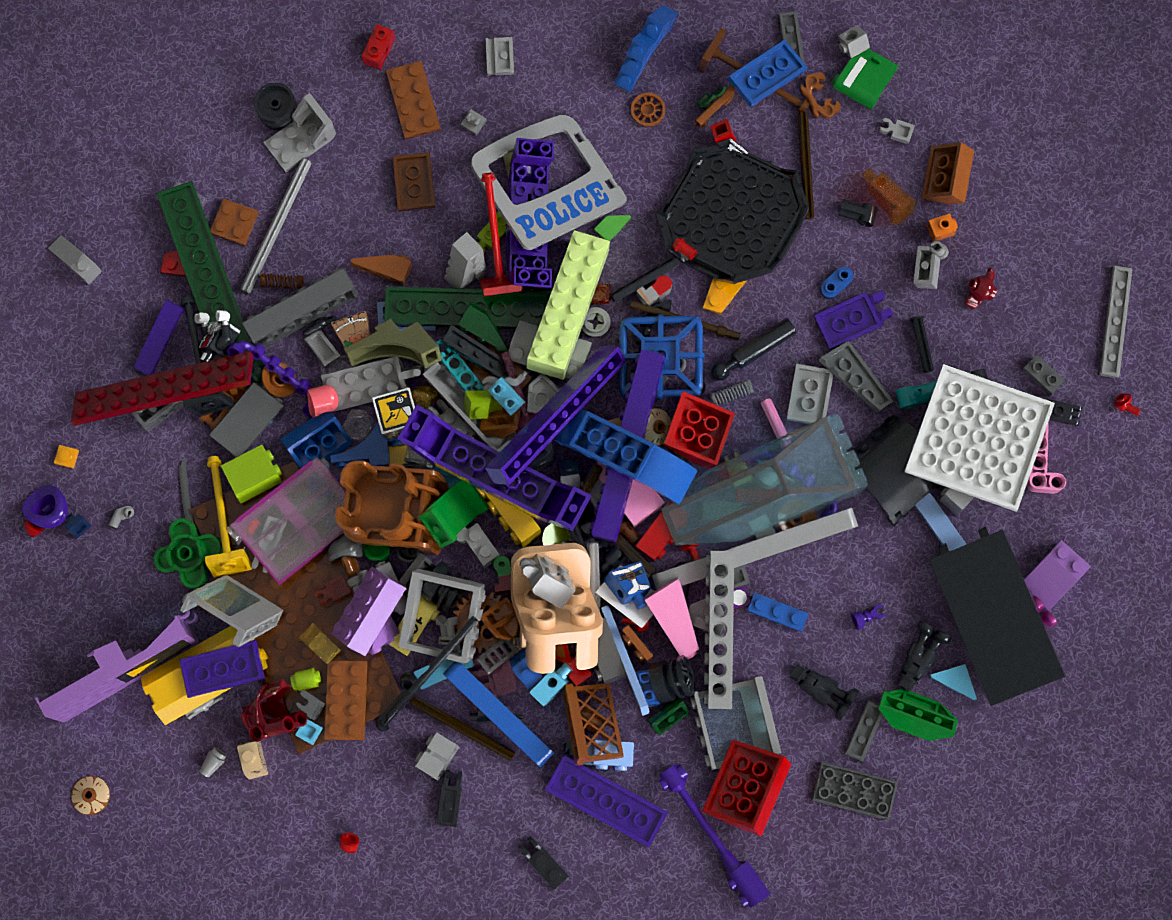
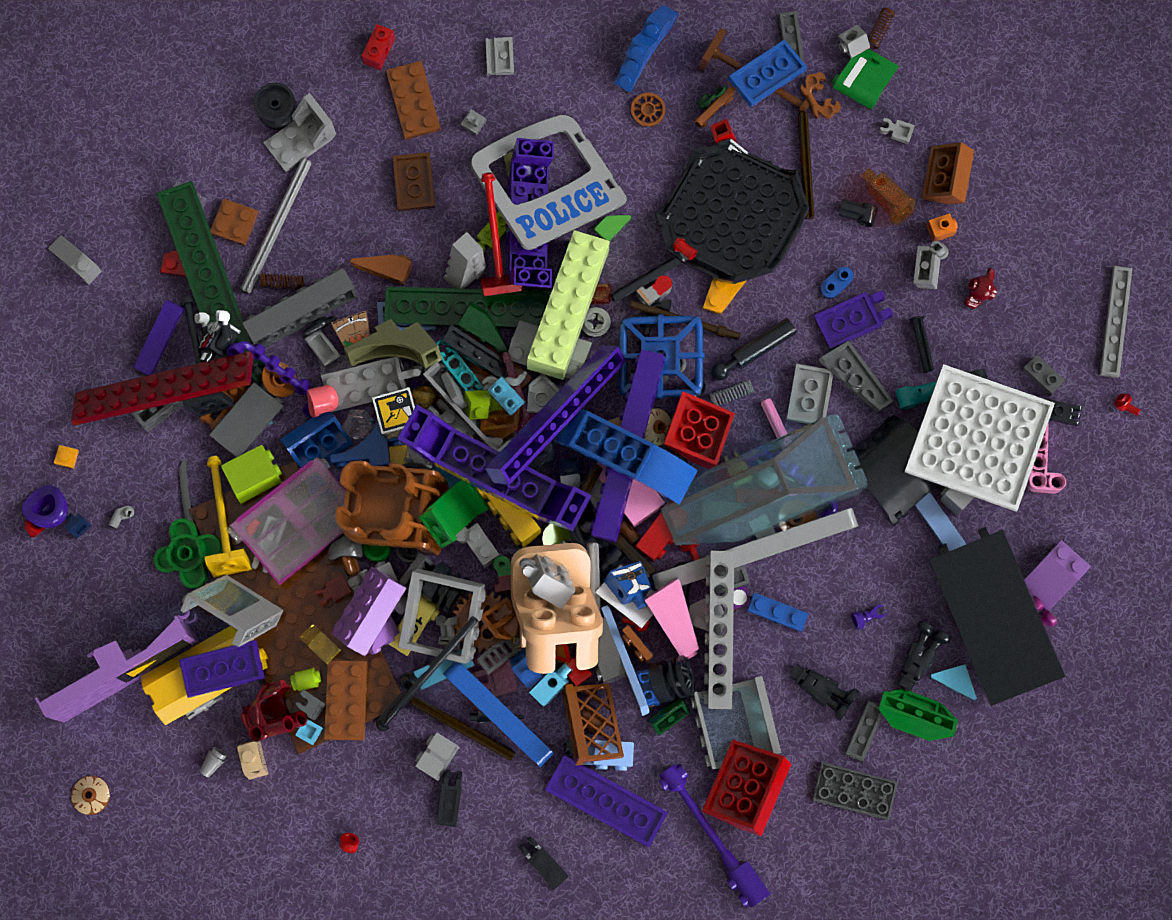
none -> light grey tile [441,372,468,409]
none -> reddish brown piece [868,7,895,49]

